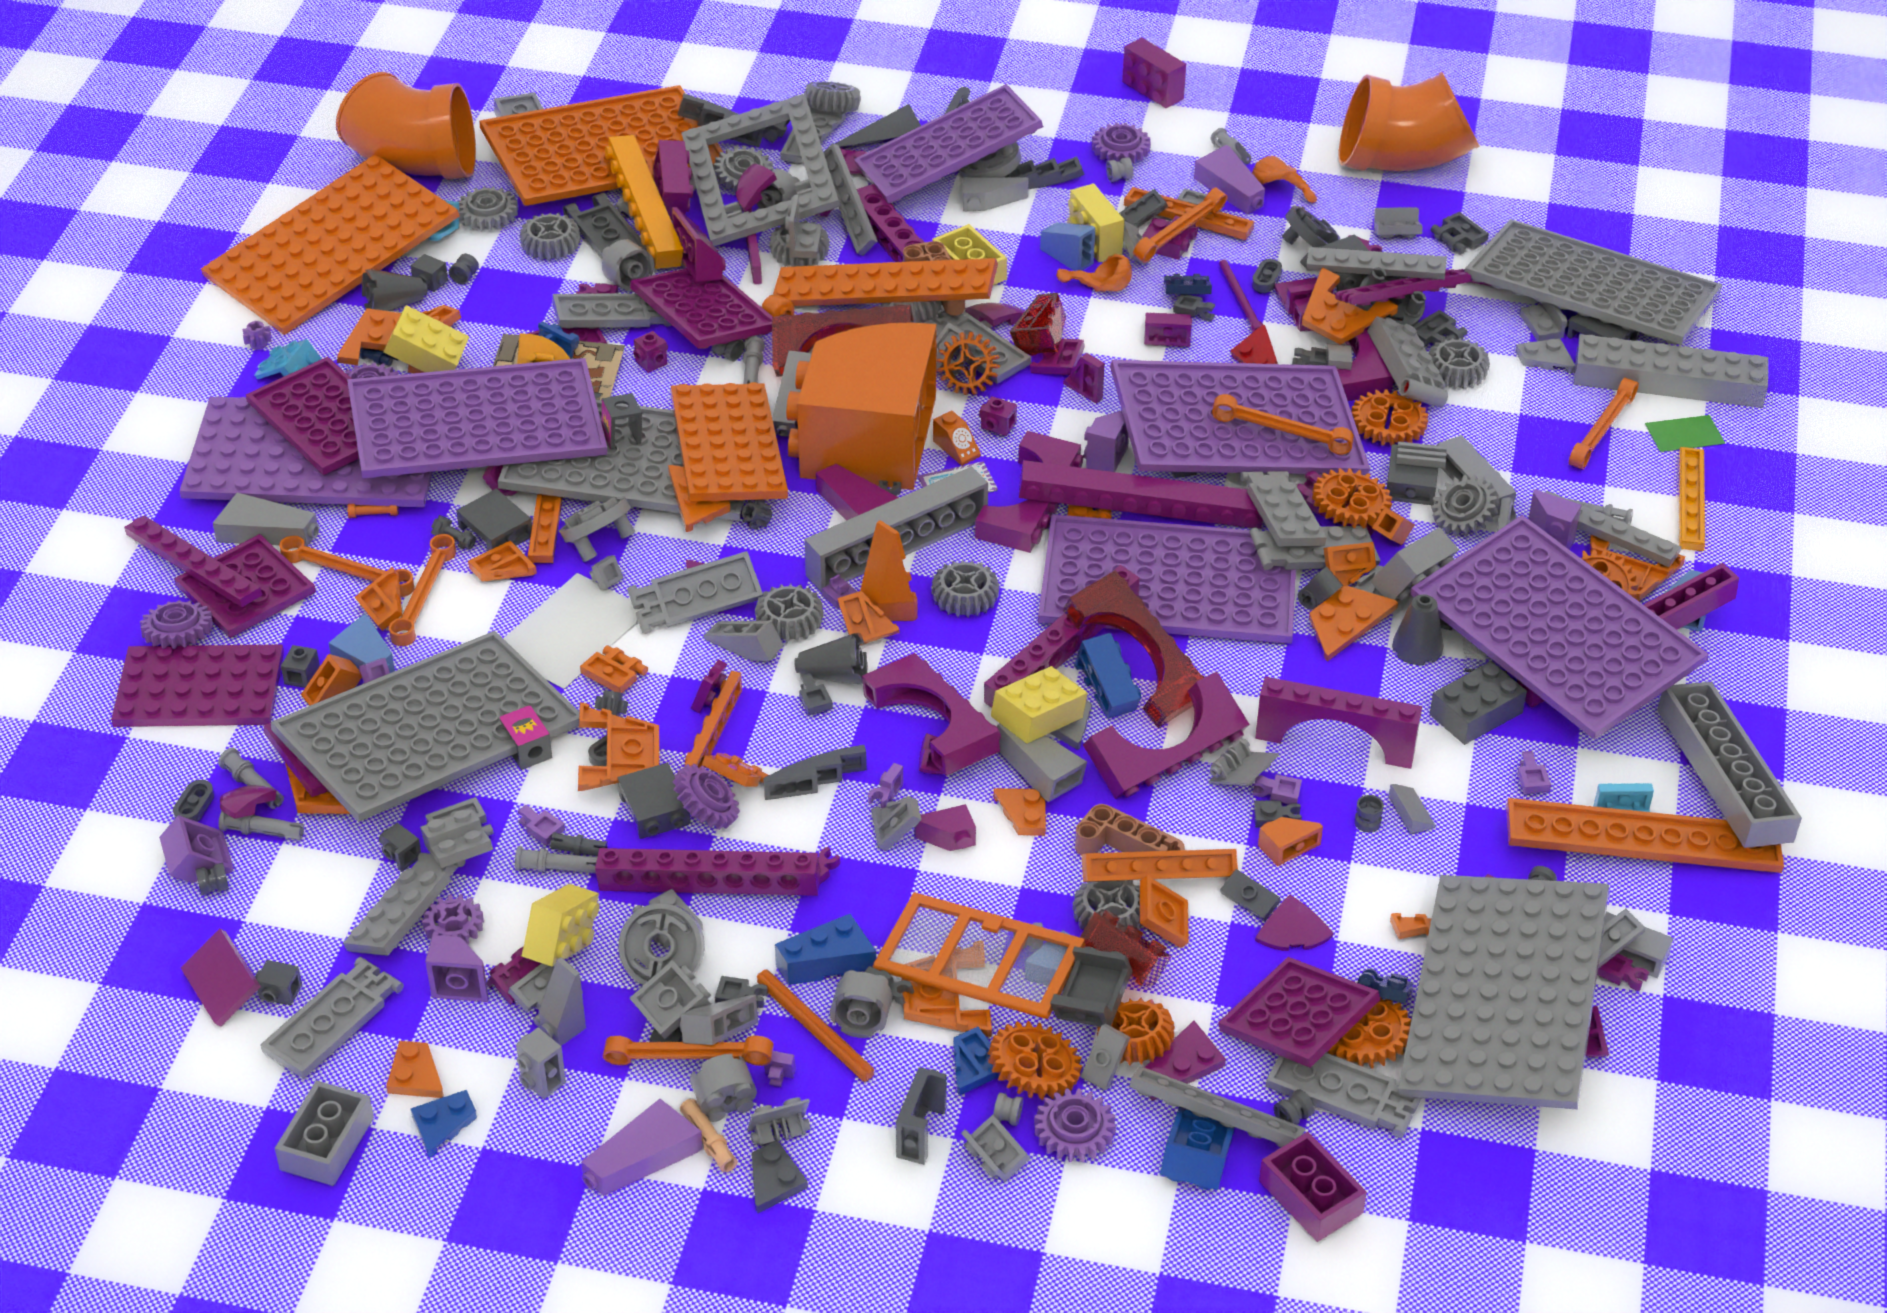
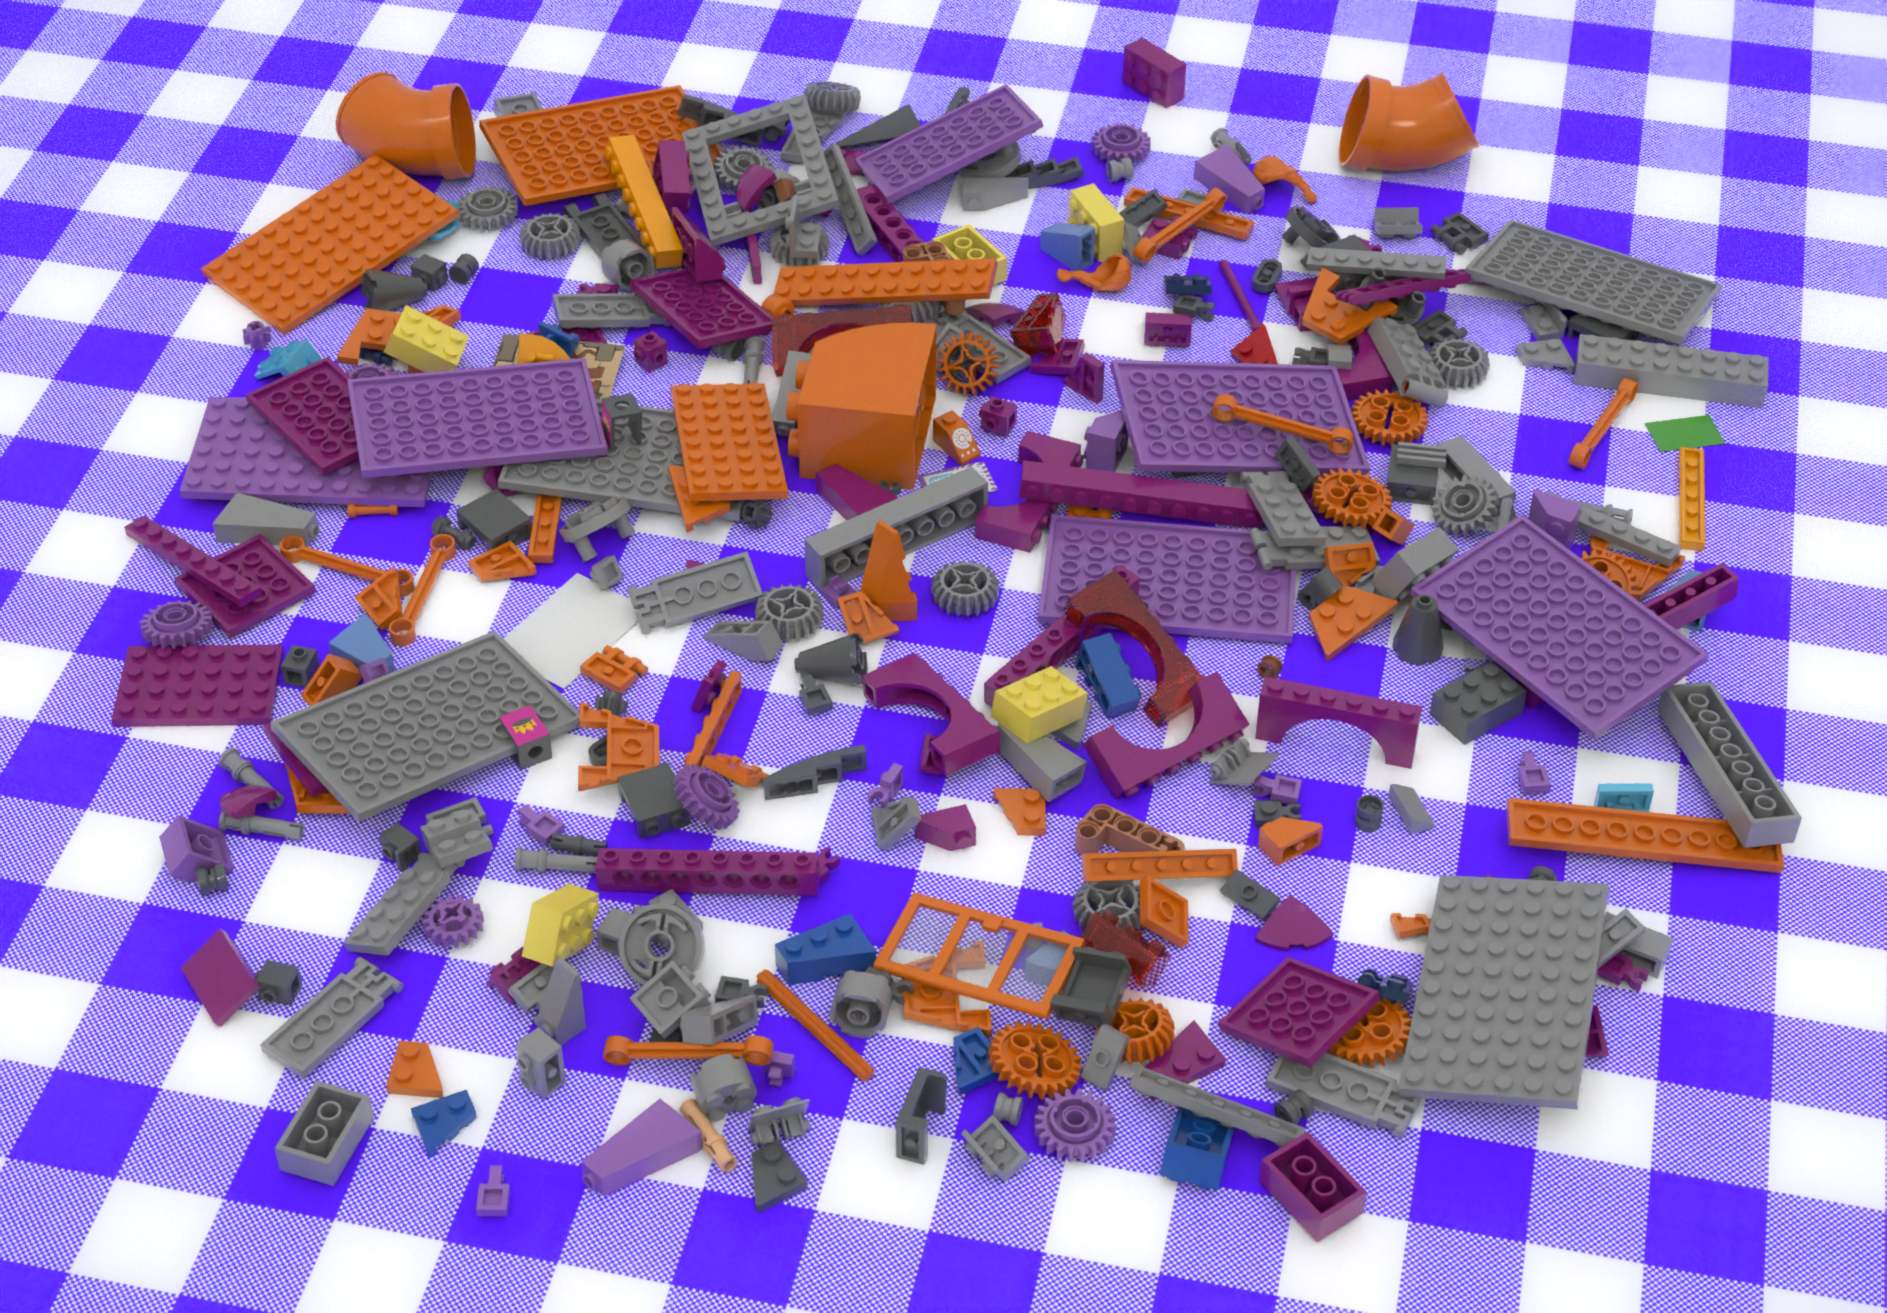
dark grey plate [173,780,214,822] -> none
medium lavender slope [425,935,489,1002] -> none
none -> medium lavender plate [476,1166,511,1217]
none -> light grey brick [596,908,632,957]
none -> nougat slope [773,178,797,203]
none -> bush [1257,655,1283,678]
none -> dark grey bracket [1275,436,1321,493]

